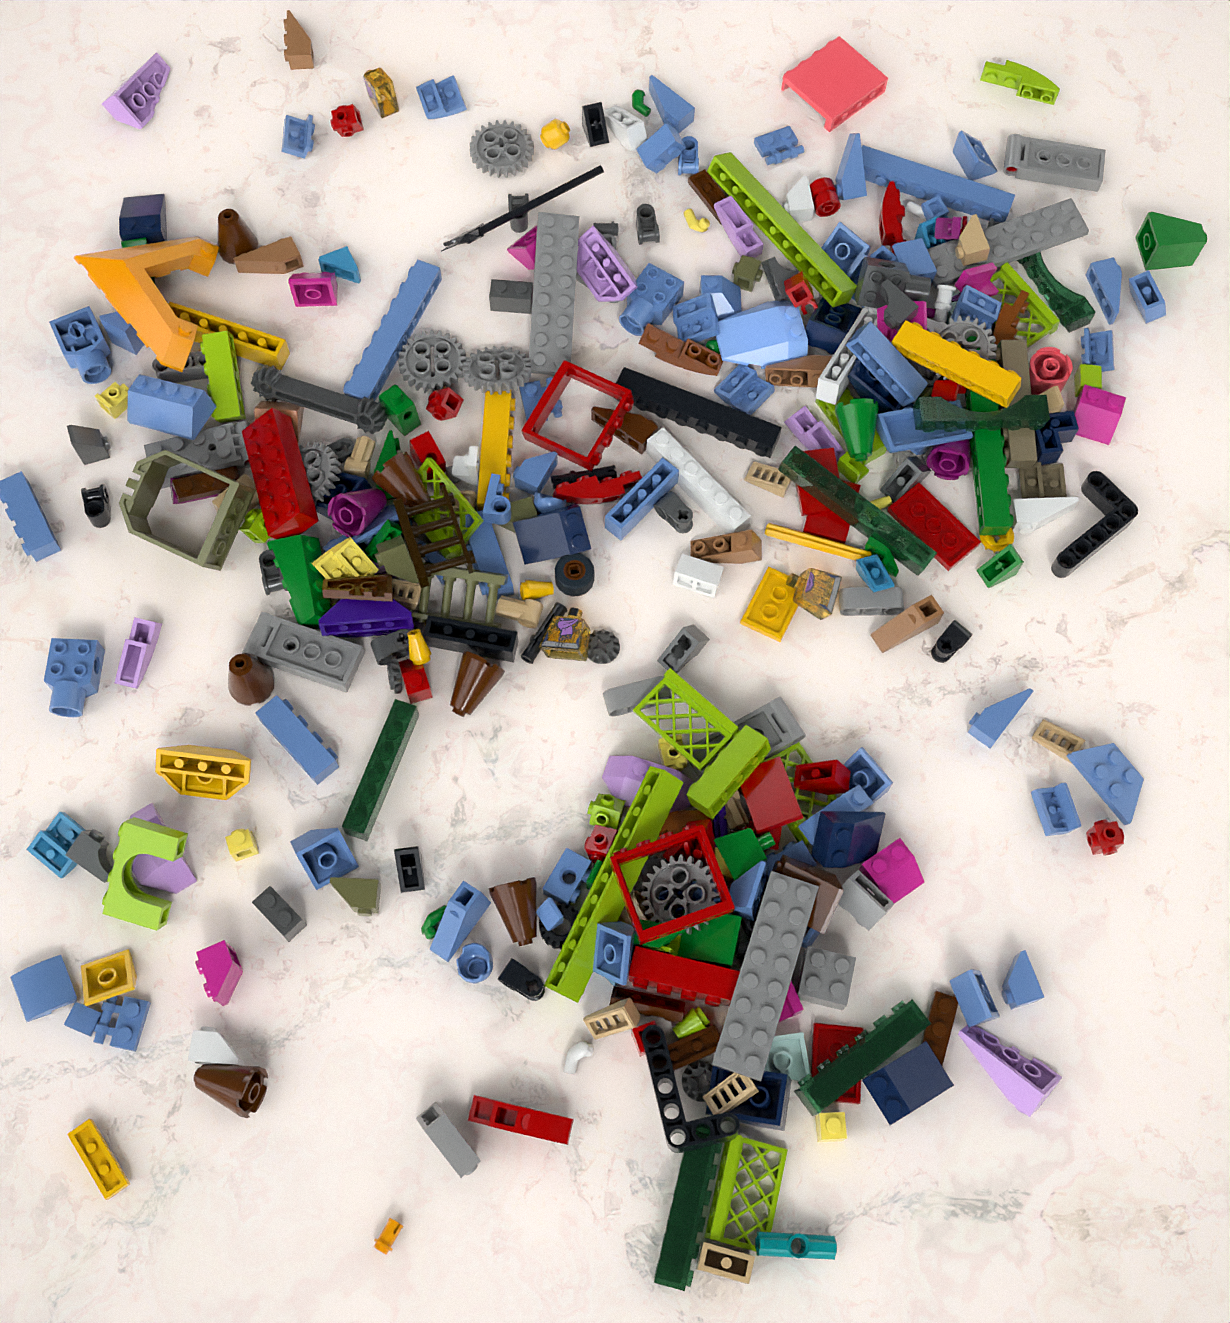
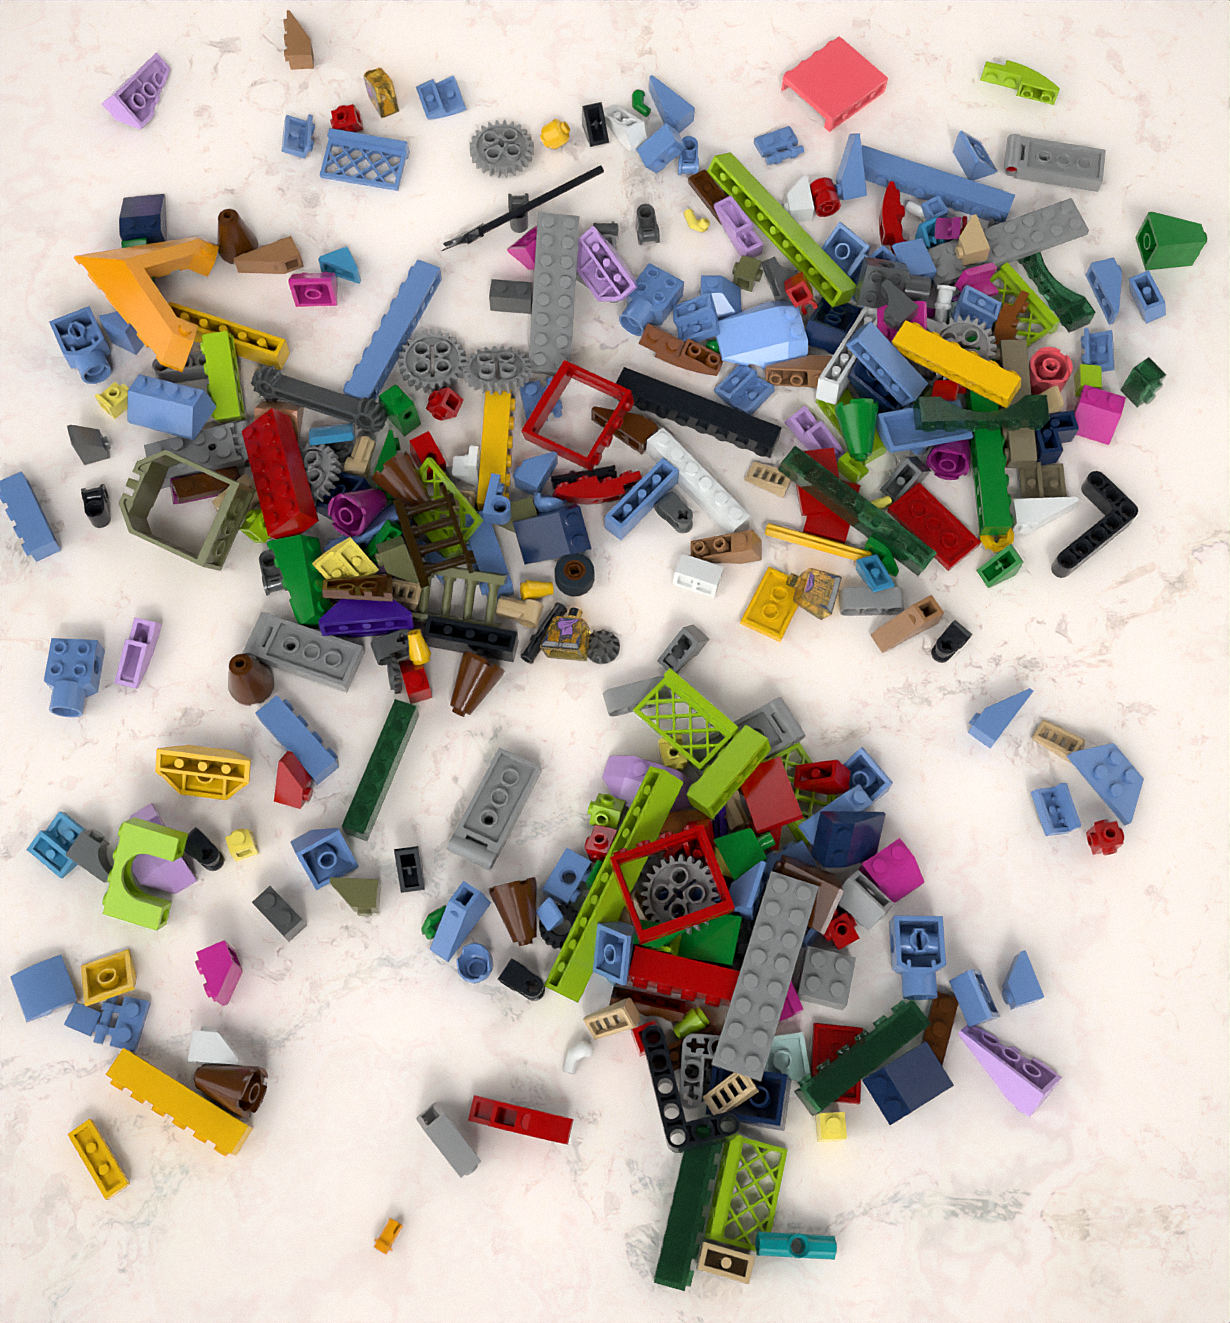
none -> yellow brick [105,1048,253,1157]
none -> black piece [184,827,225,871]
none -> red slope [274,751,313,809]
none -> dark azure slope [309,423,355,446]
none -> medium blue fence [320,128,410,191]
none -> light grey hinge [447,747,542,870]
none -> light grey beam [679,1034,720,1109]
none -> red brick [822,909,860,950]
none -> medium blue brick [889,916,946,1000]
none -> clear green brick [1120,357,1166,408]

